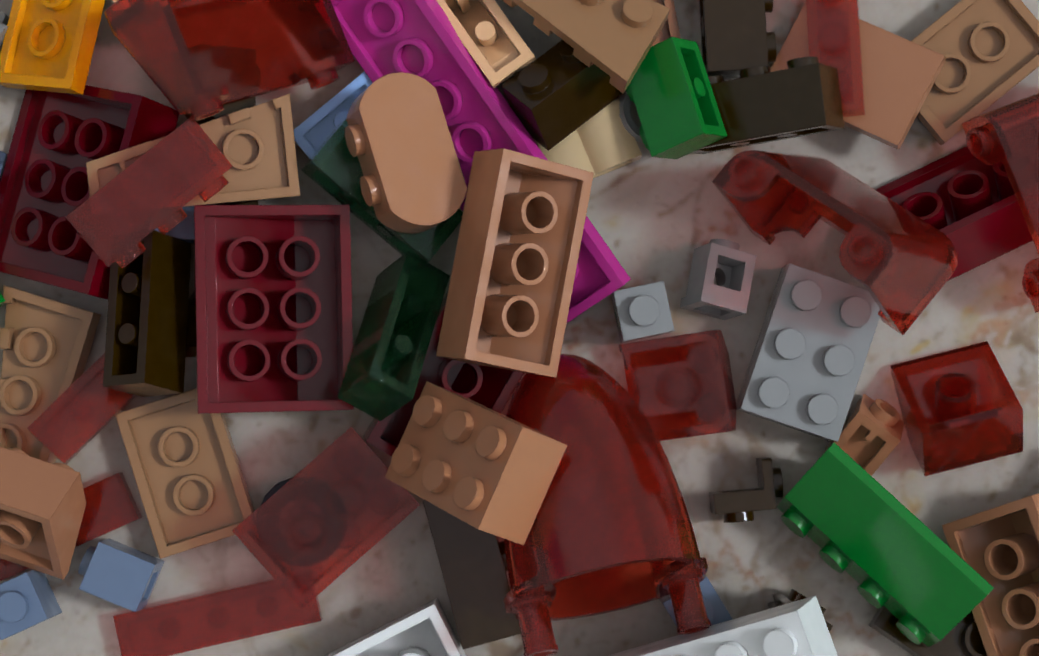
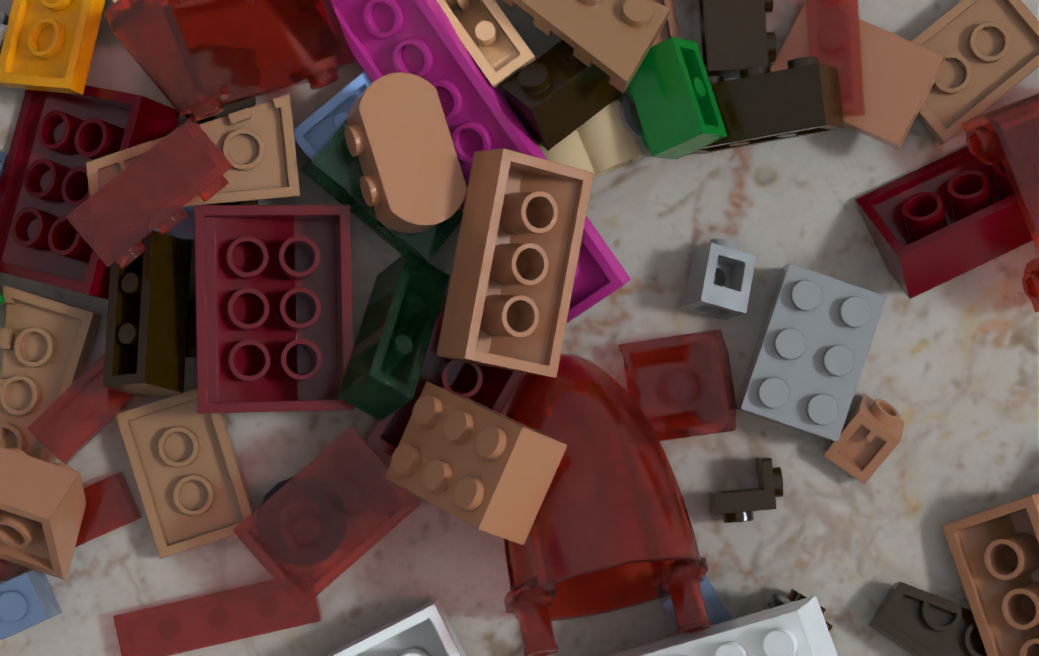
sand blue brick [78,538,164,612] -> none
dark brown brick [423,500,529,649] -> none
light grey brick [611,281,675,343] -> none
clear red windscreen [712,150,958,335] -> none
green slope [777,443,994,647] -> none
clear red slope [891,341,1023,476] -> none

